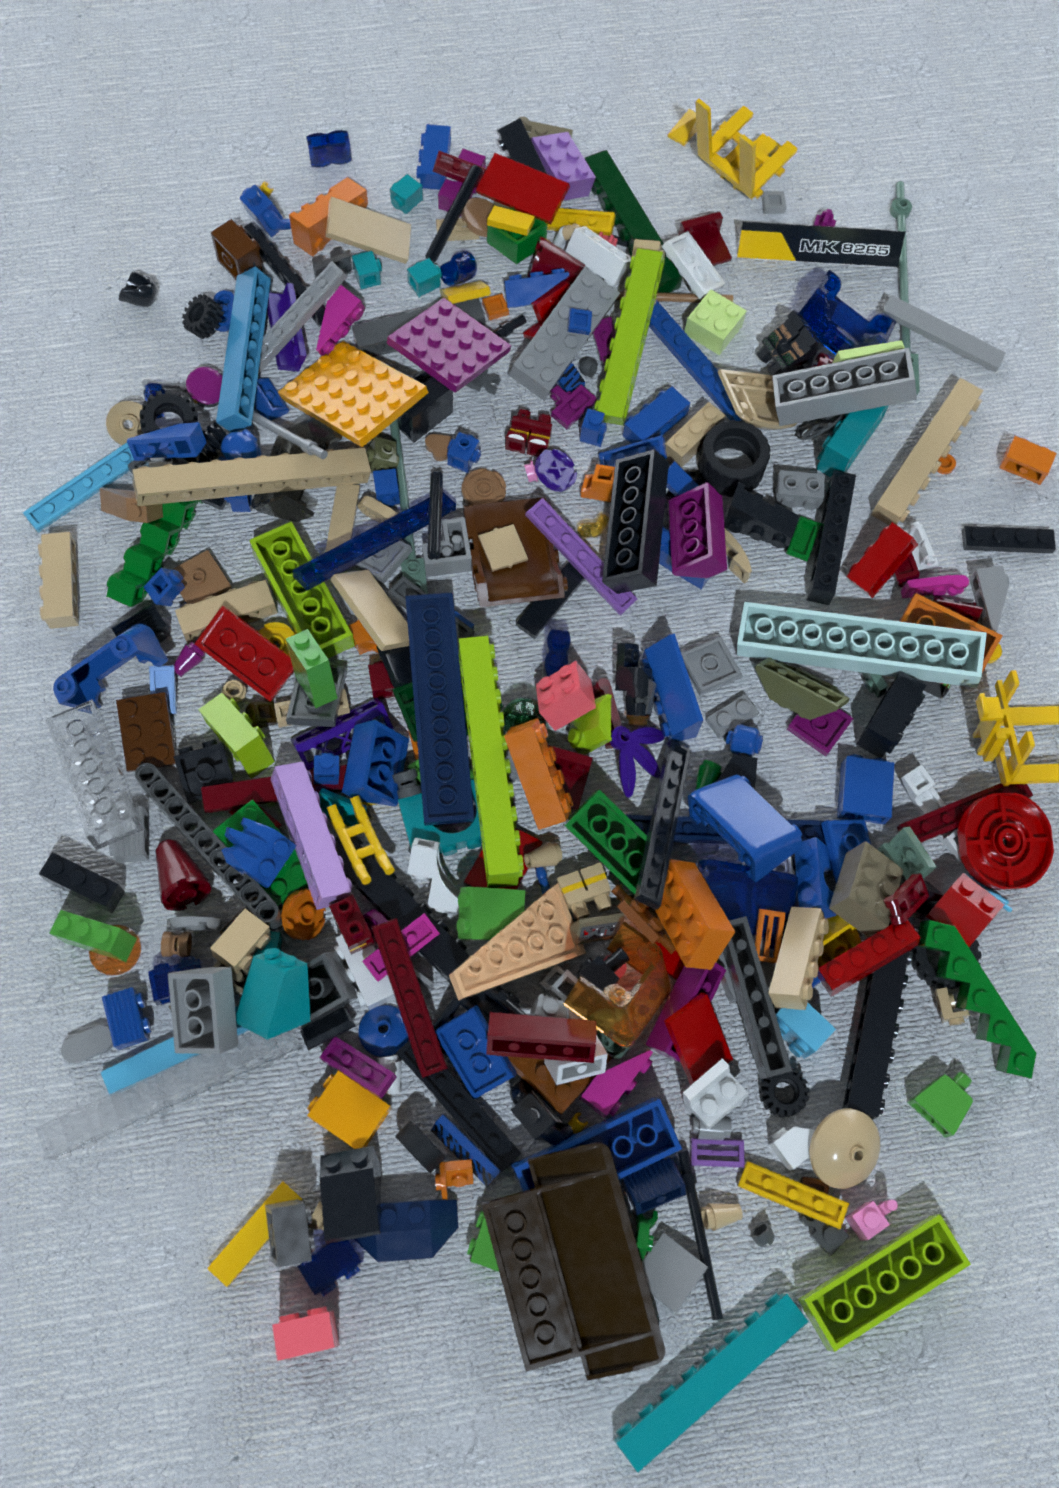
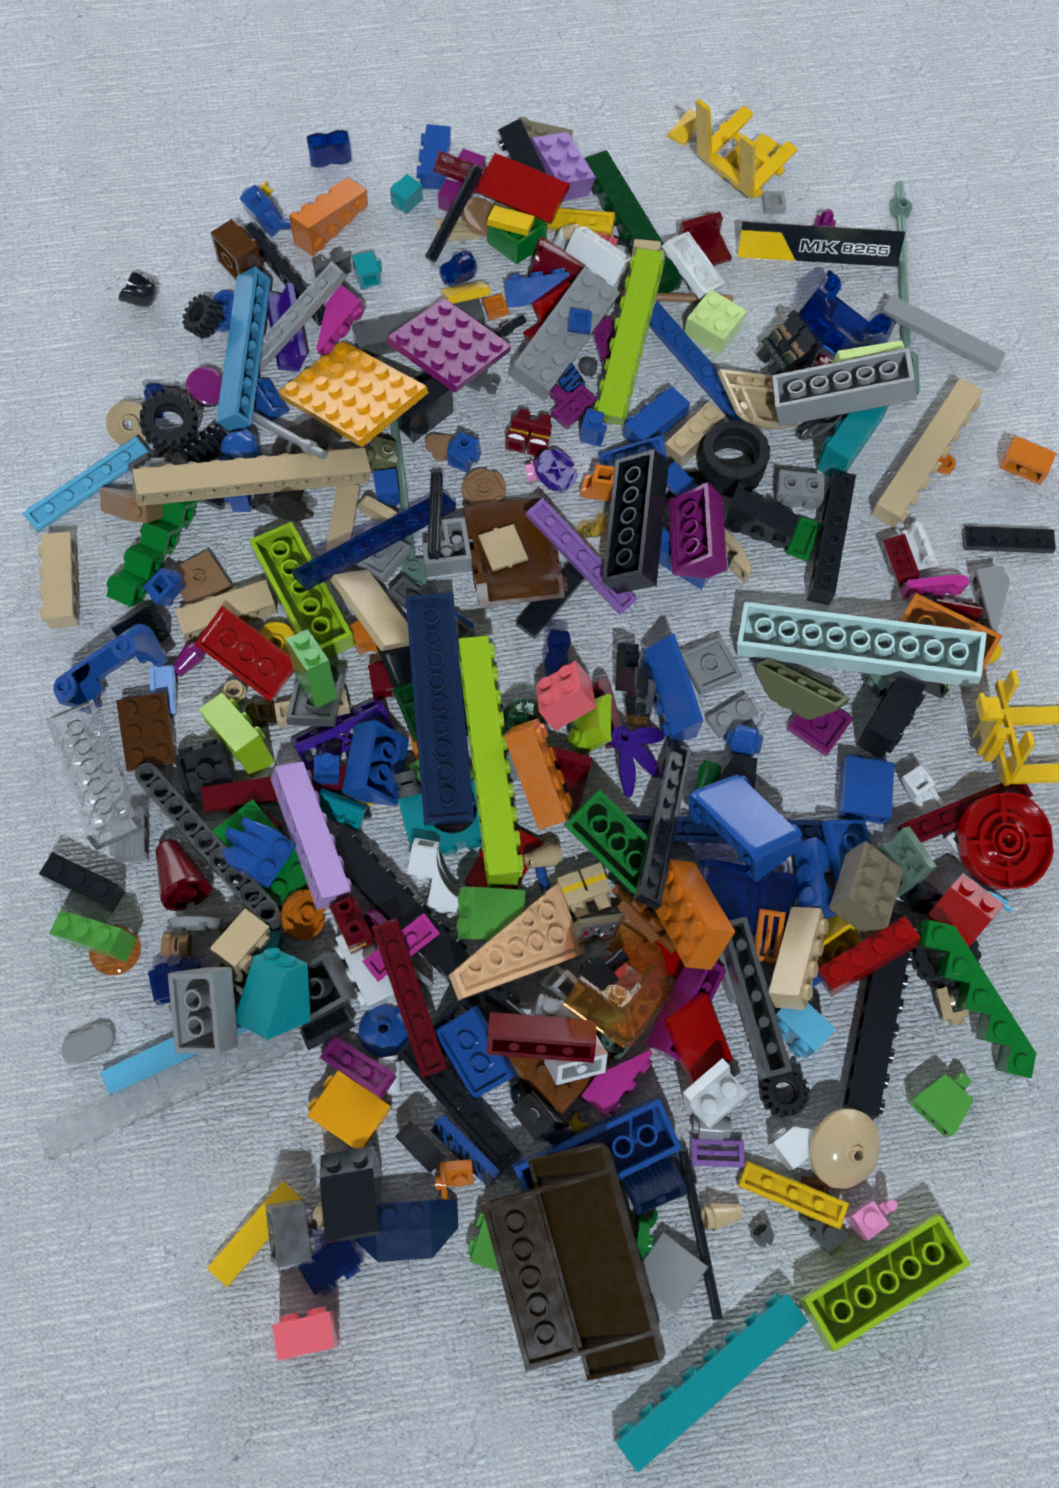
blue brick [102,987,152,1050] -> none
blue slope [127,422,207,461] -> none
tan tile [326,197,411,264] -> none
yellow piece [327,795,395,885] -> none
teal brick [407,258,442,297] -> none
red brick [846,522,919,598] -> none
dark red plate [883,873,929,925] -> none

